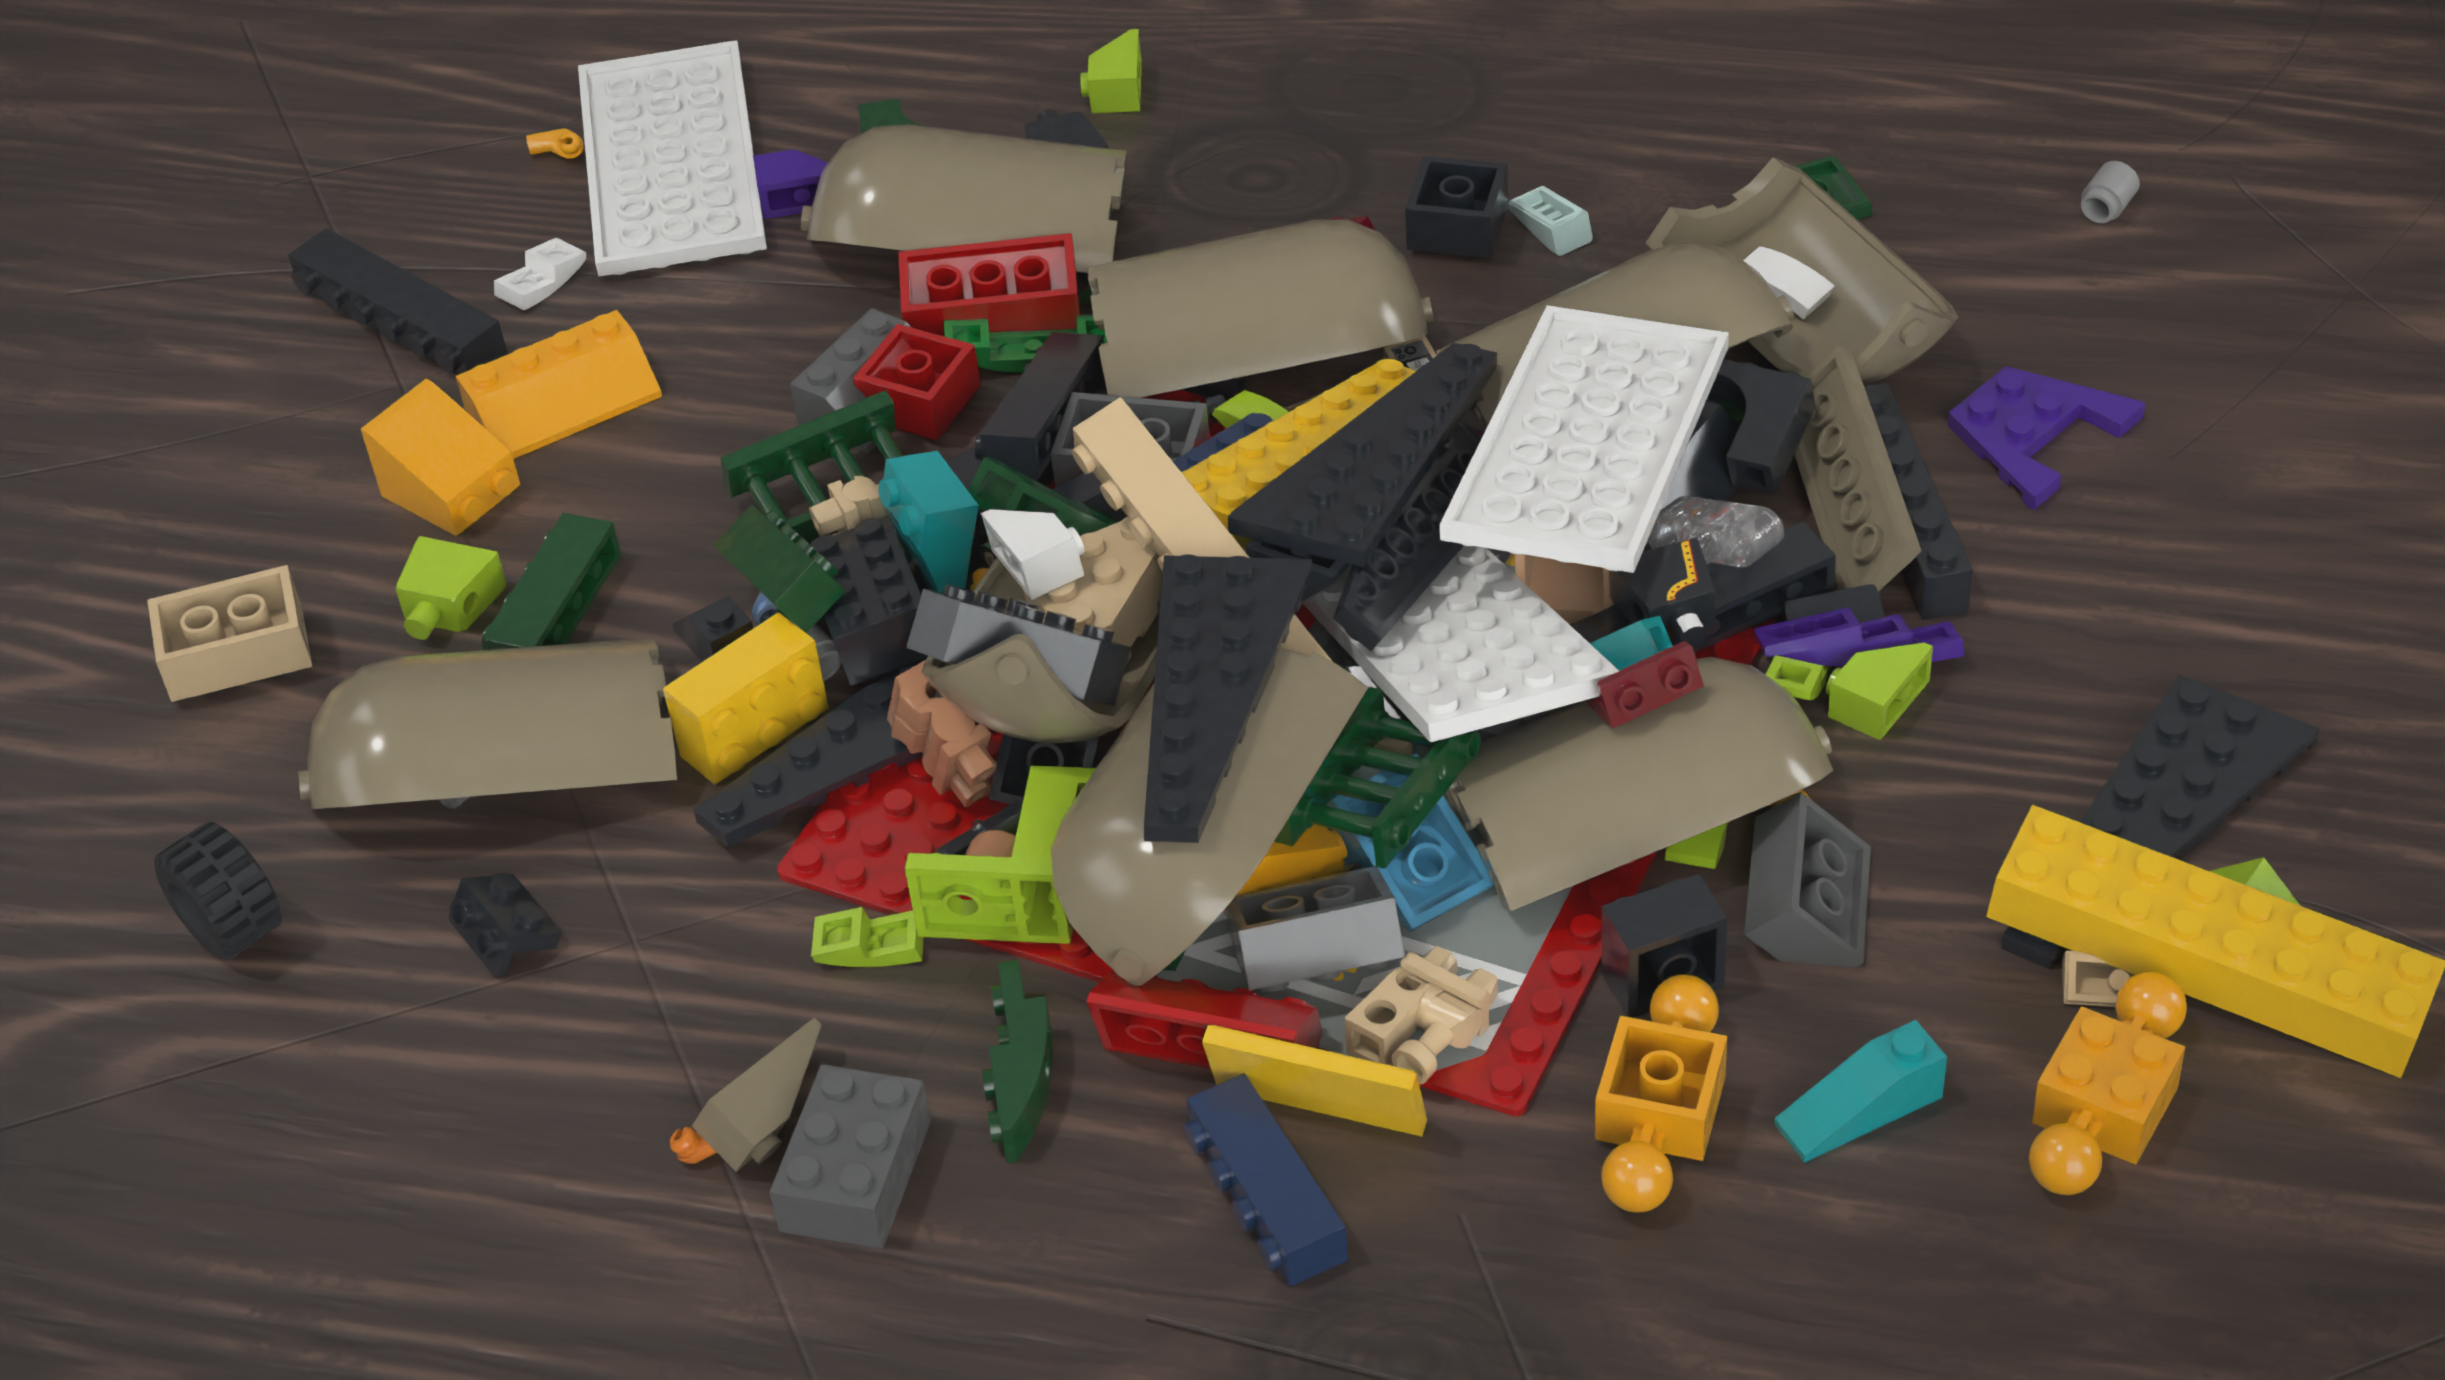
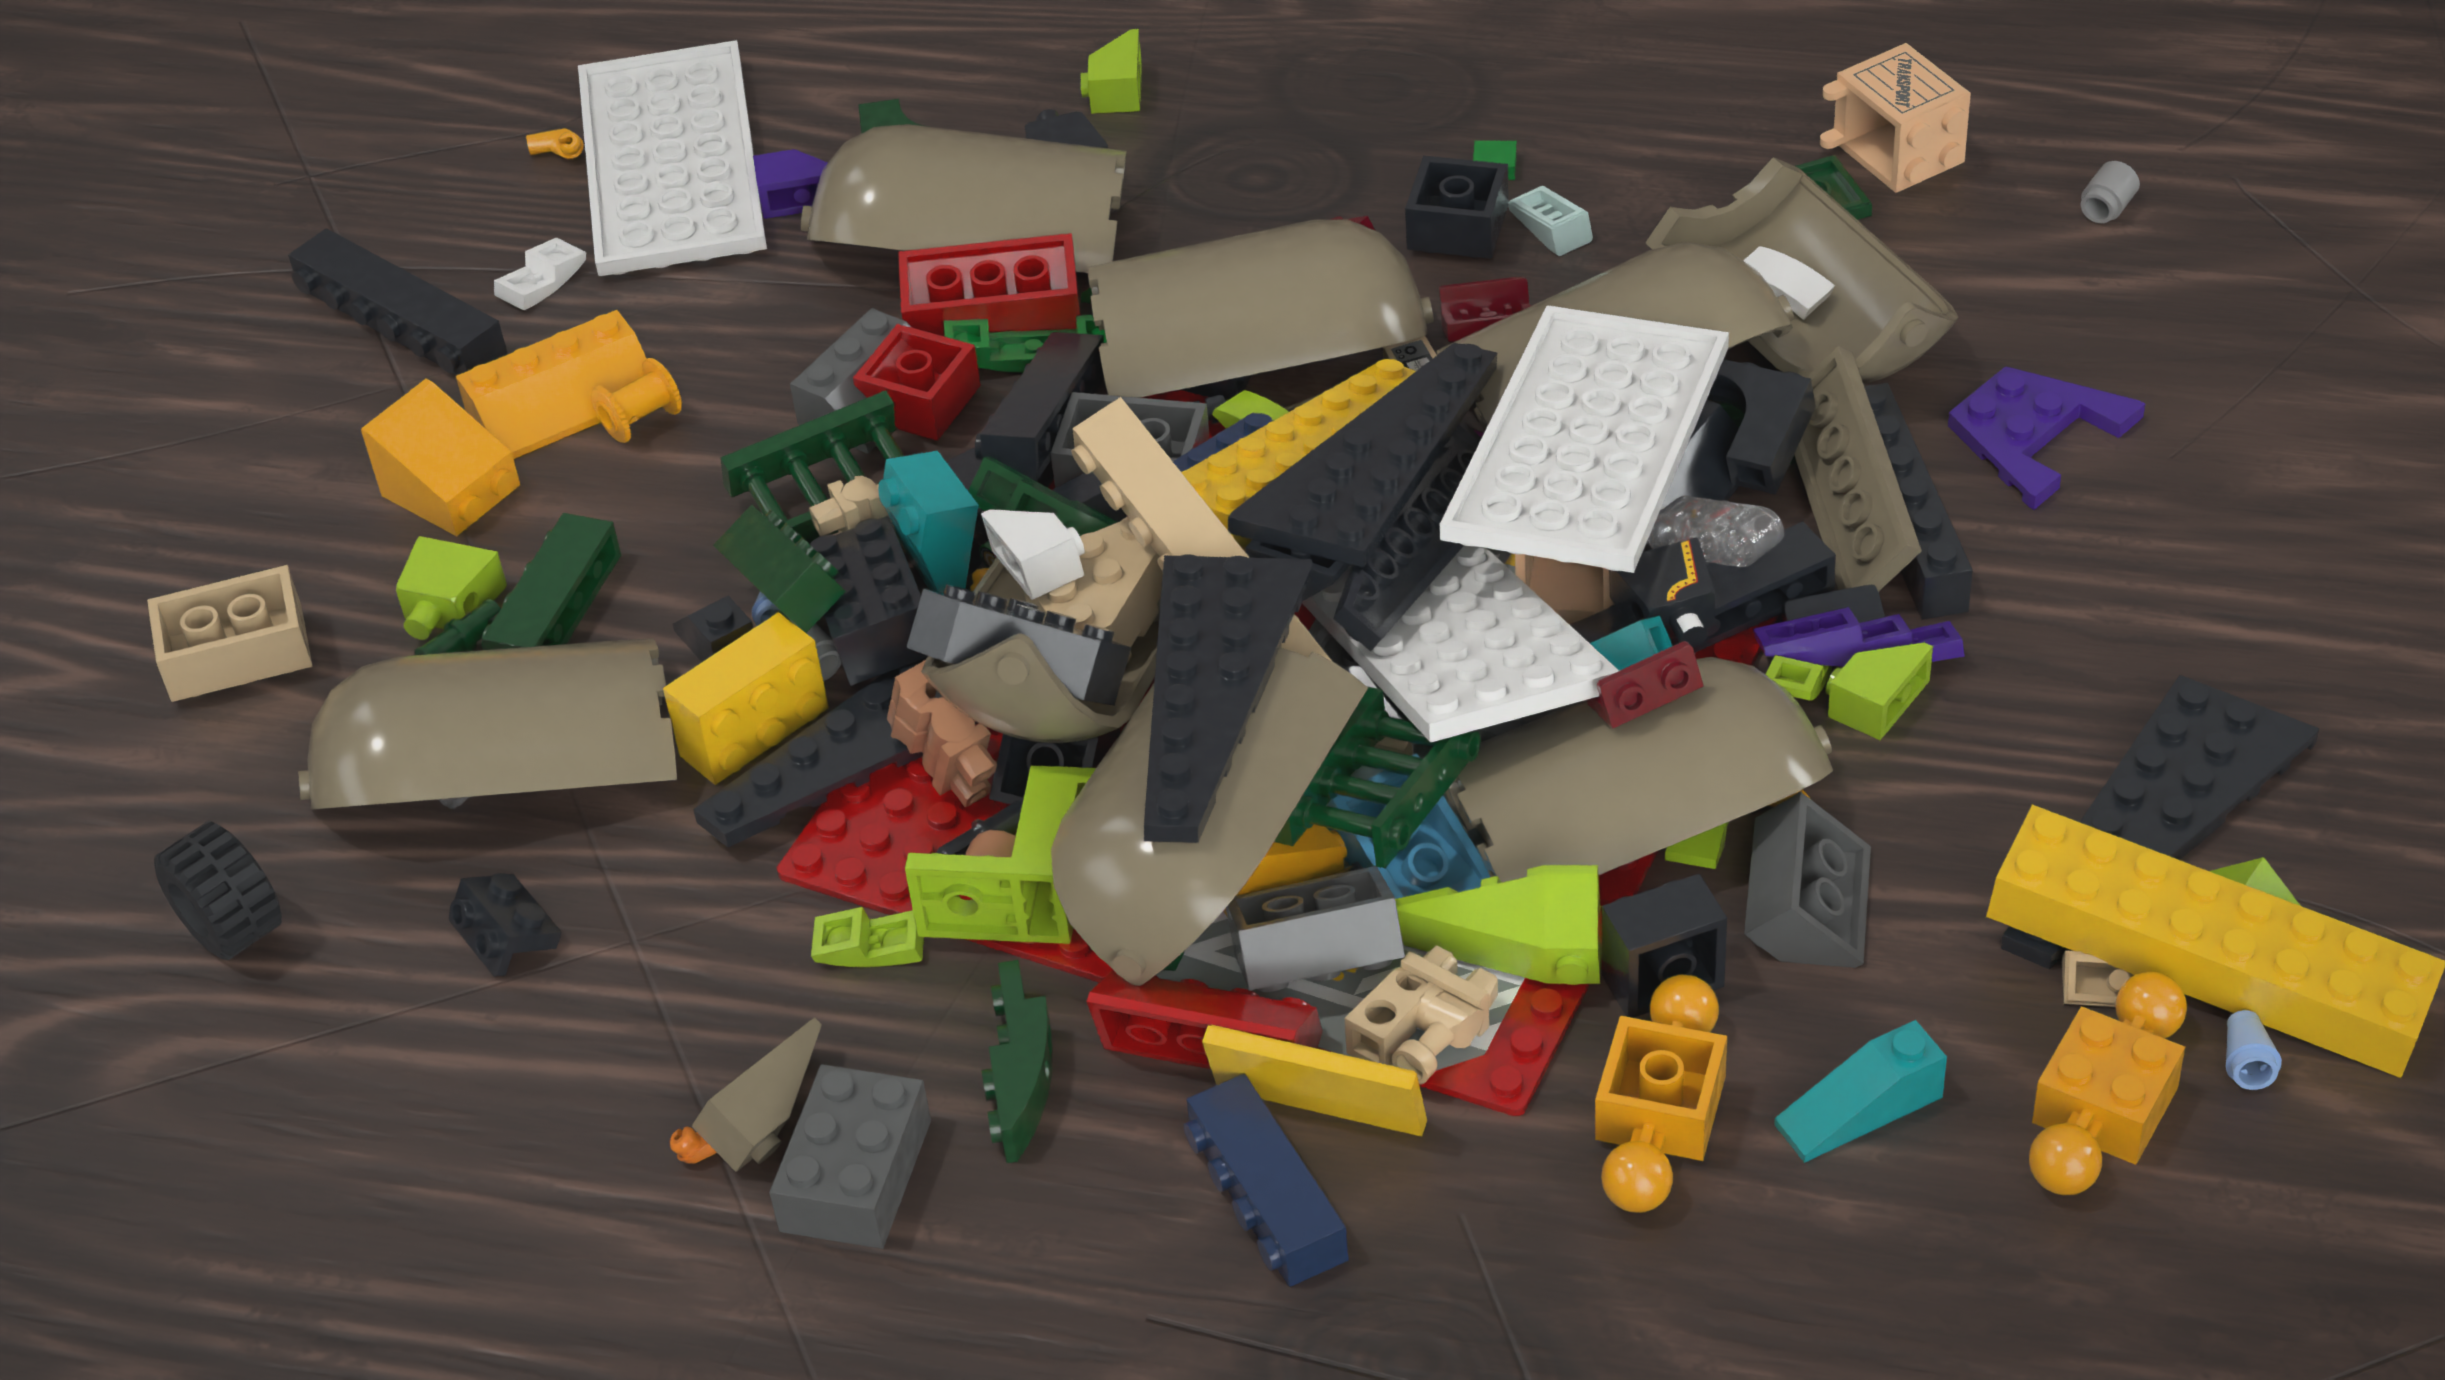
none -> dark green pin [414,599,501,655]
none -> light orange hose [591,358,682,443]
none -> lime wedge [1395,865,1602,985]
none -> dark red bracket [1439,276,1531,342]
none -> green tile [1473,140,1517,180]
none -> light nougat container [1820,43,1971,193]
none -> light blue cone [2225,1010,2282,1090]

